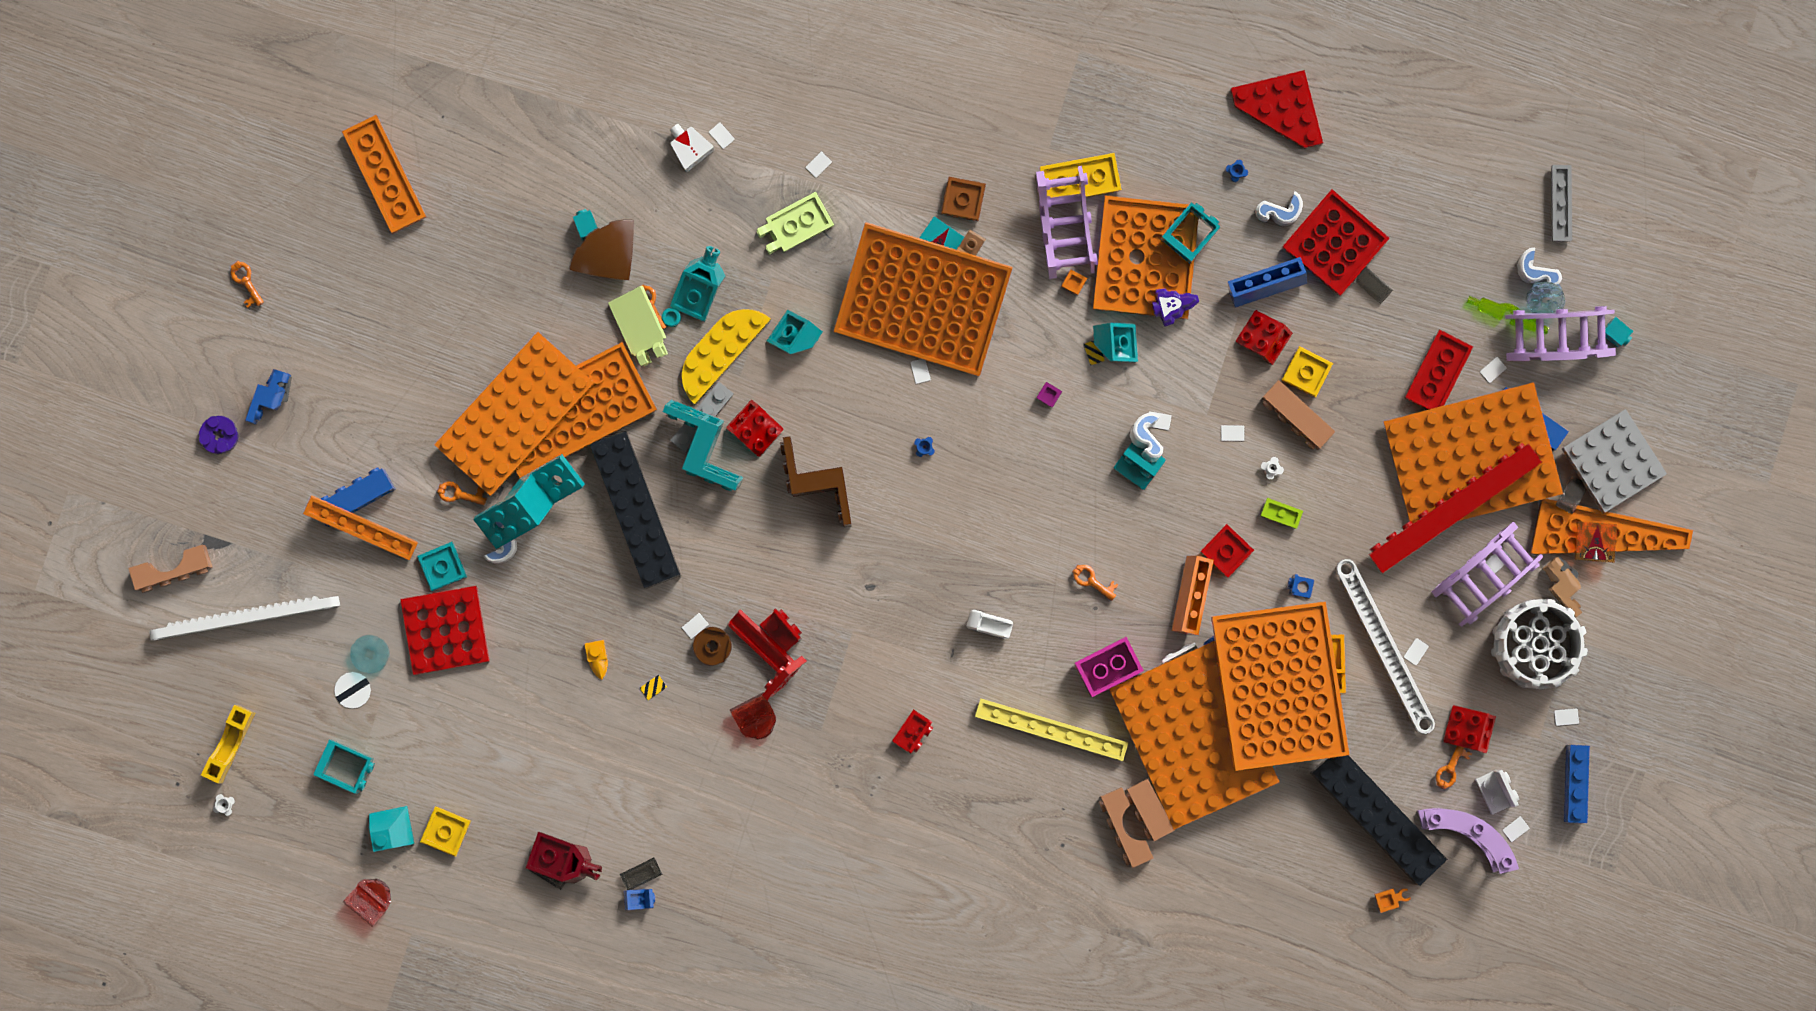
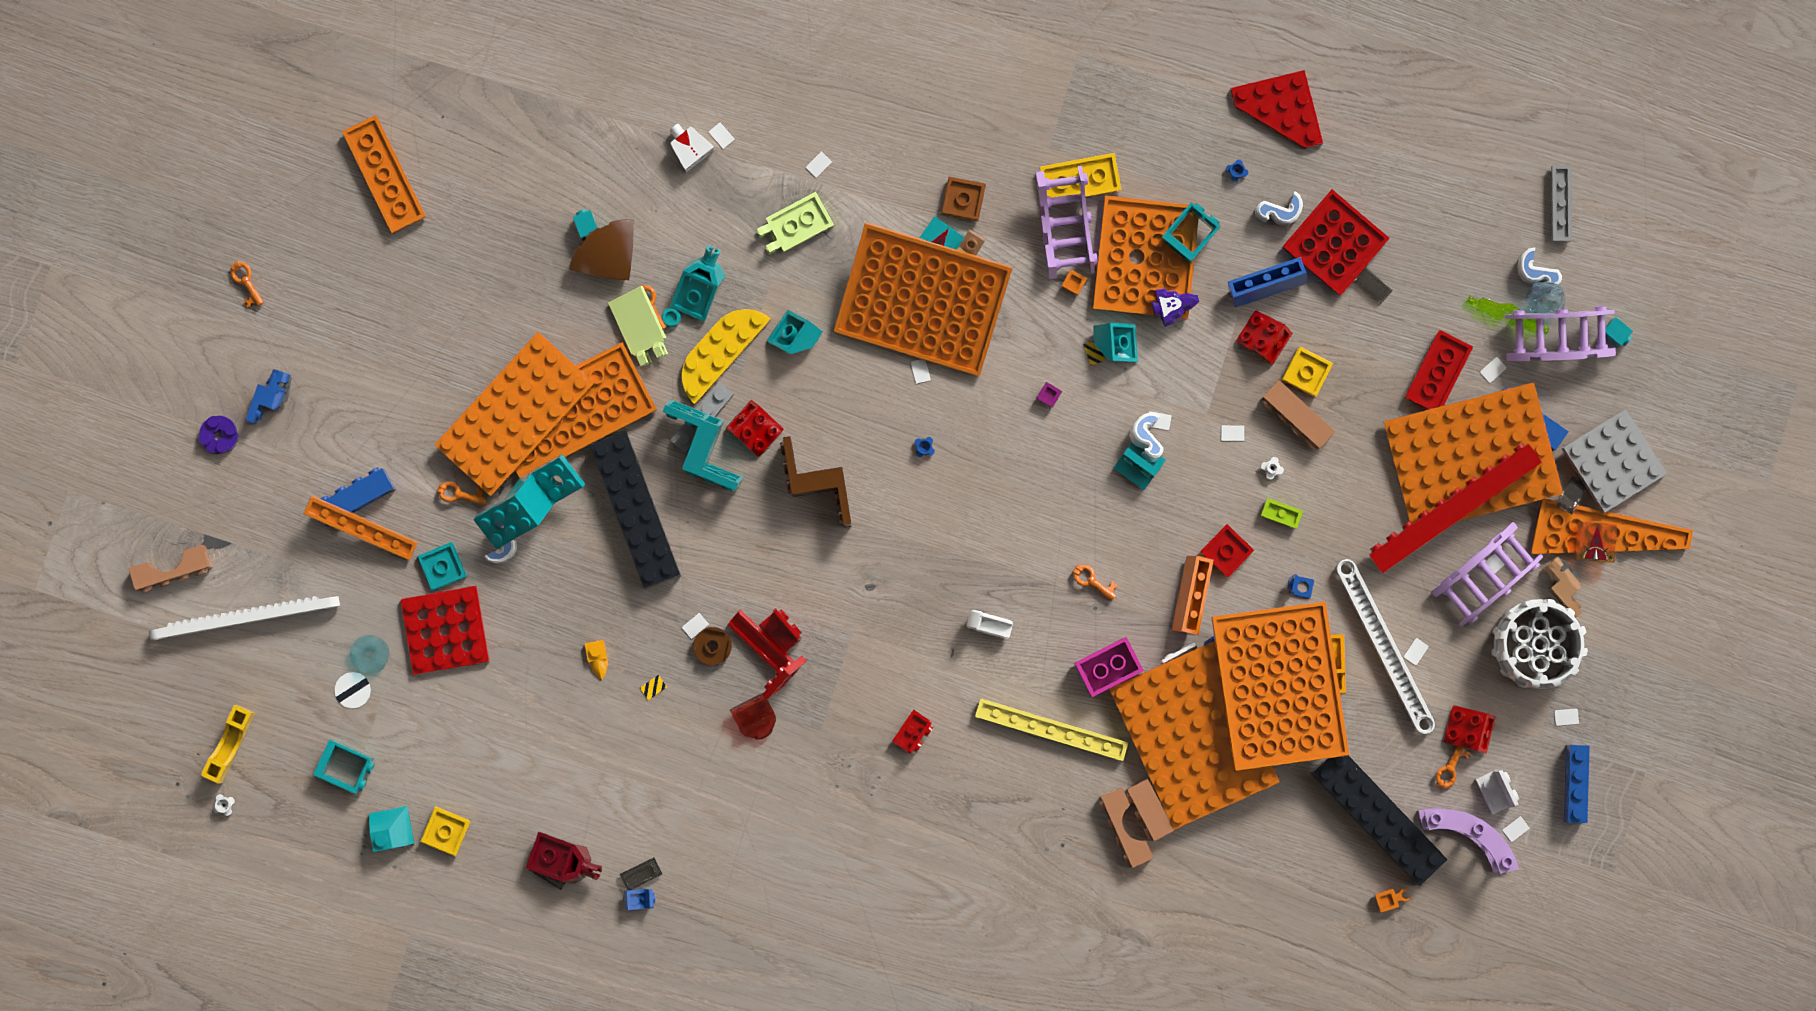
clear red slope [343,878,391,927] -> none

